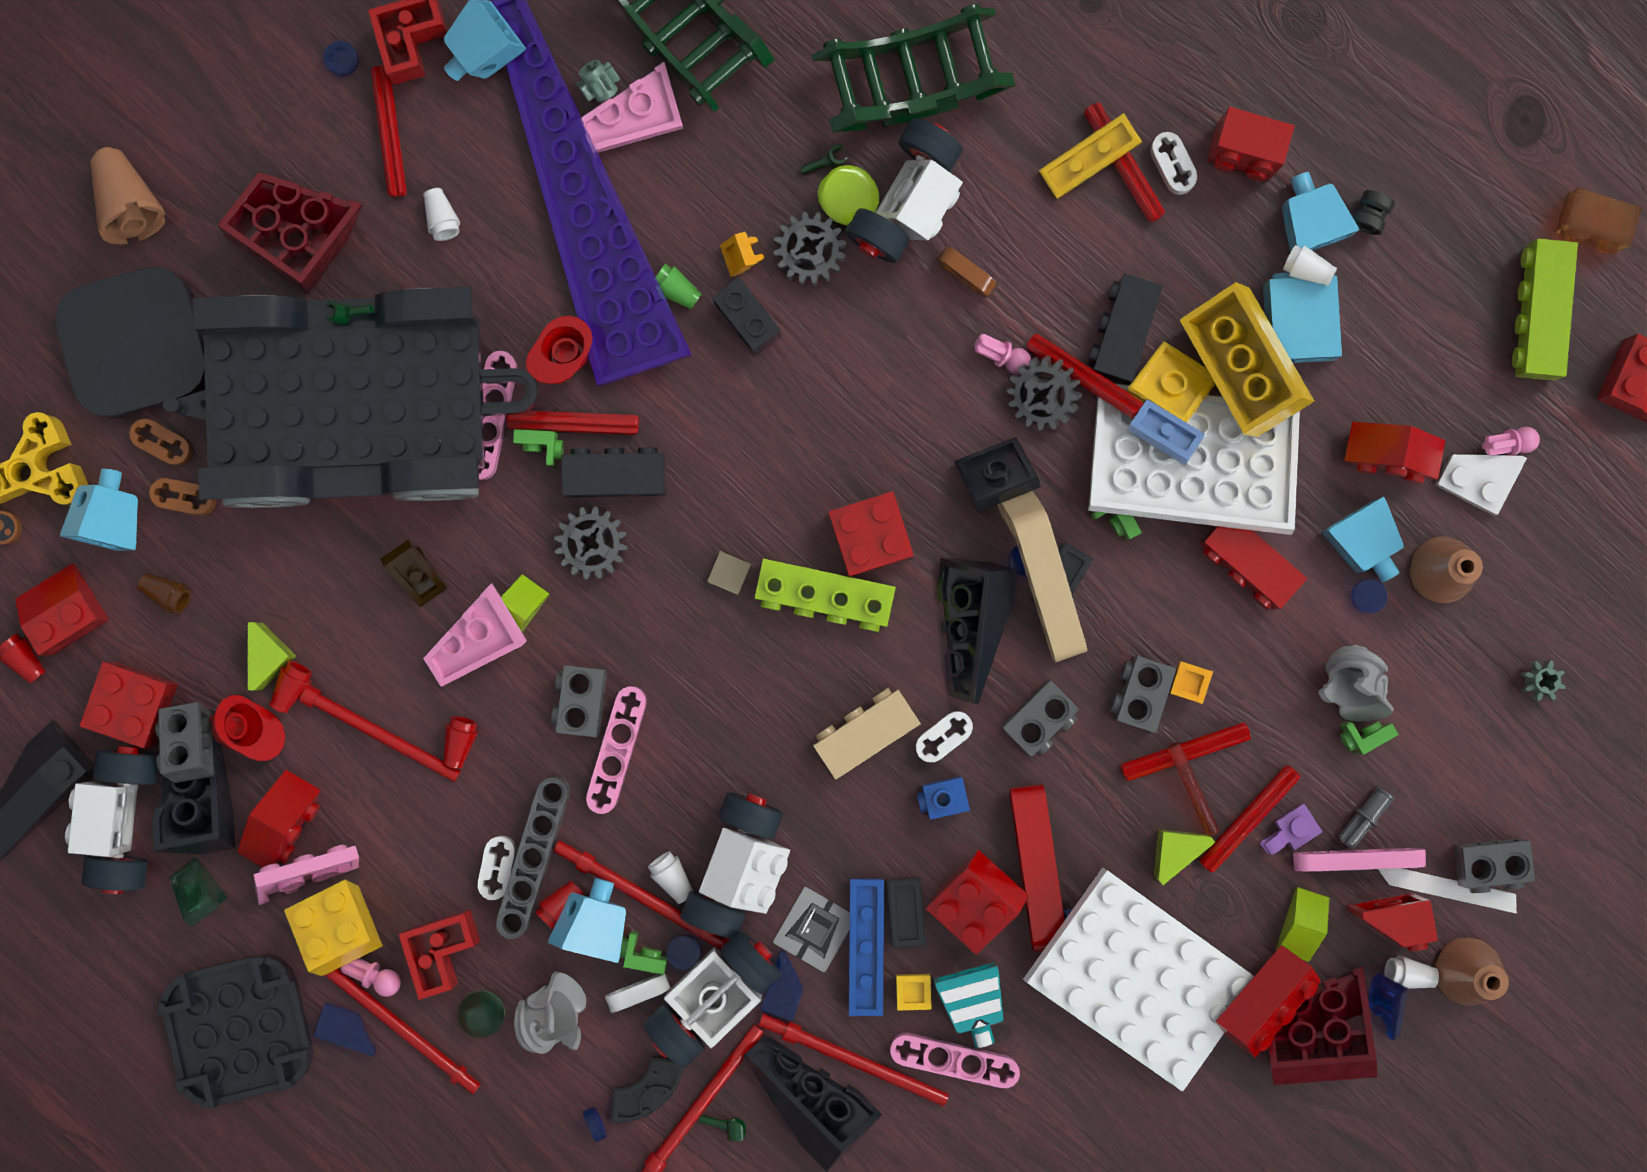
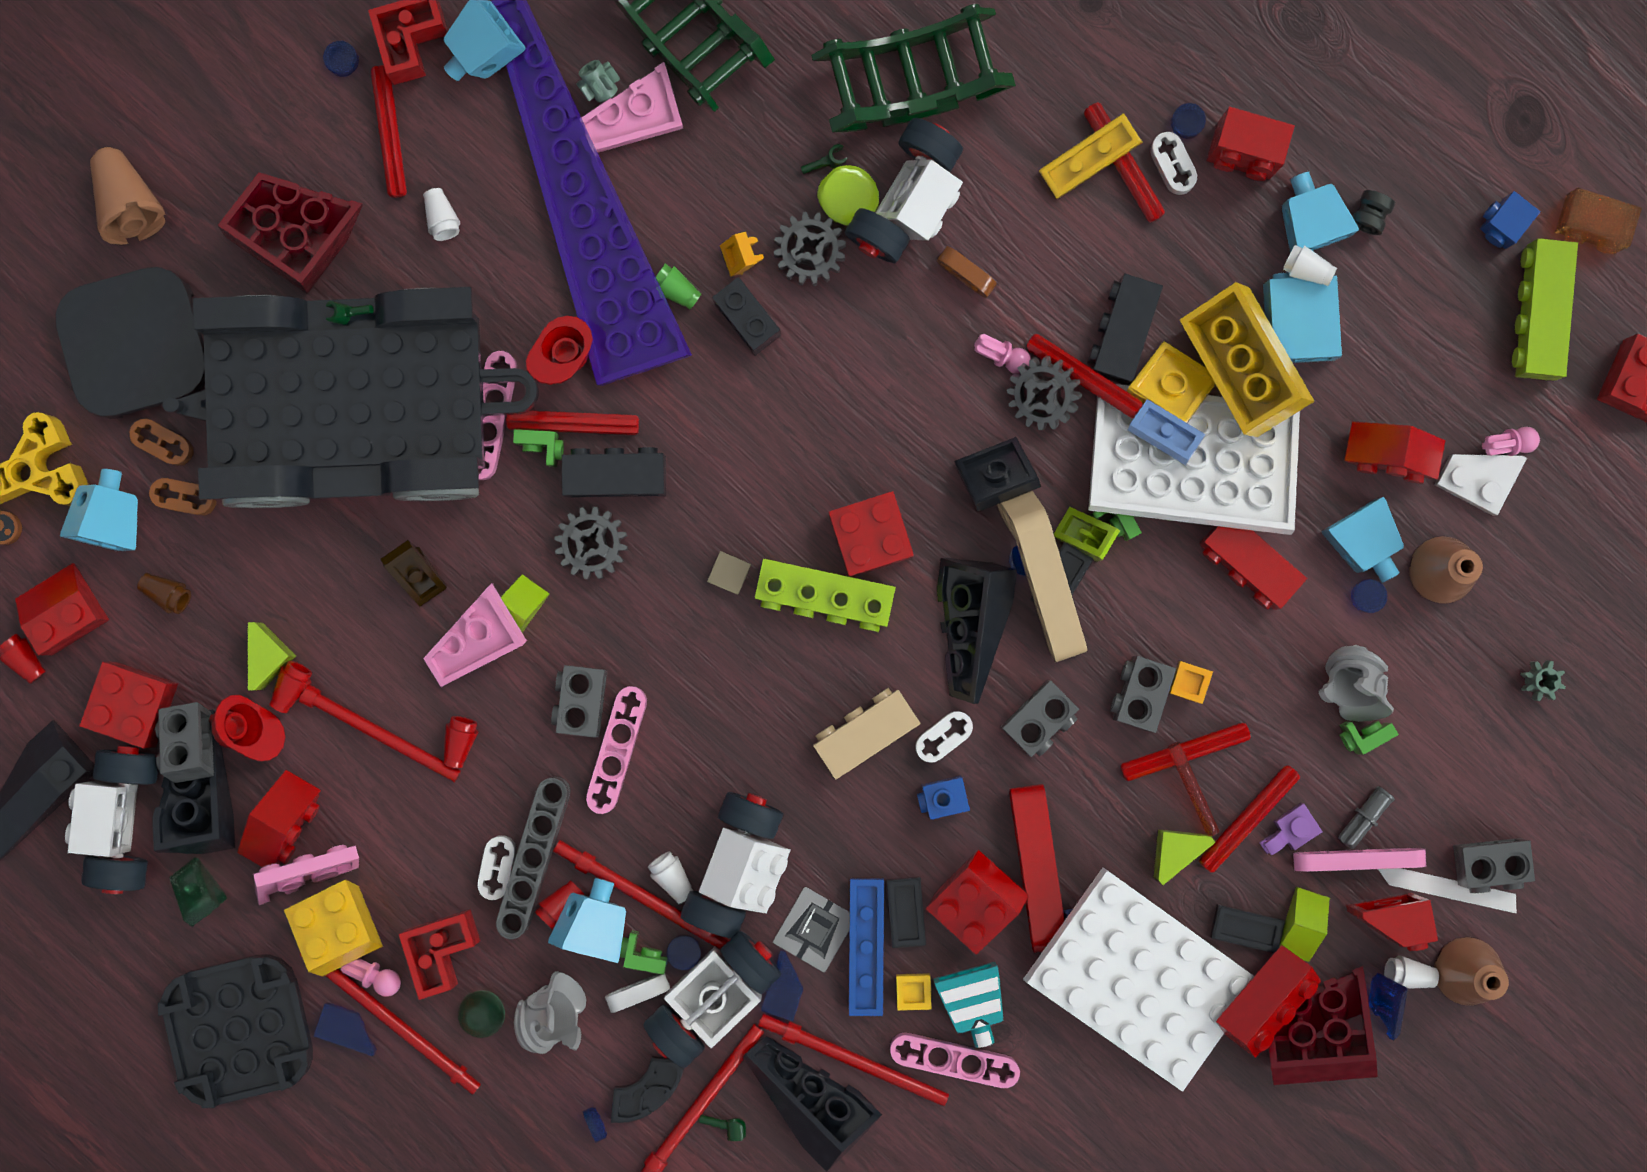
none -> lime slope [1054,507,1120,562]
none -> clear blue tile [1171,103,1206,139]
none -> black tile [1210,904,1285,953]
none -> blue brick [1480,191,1541,249]

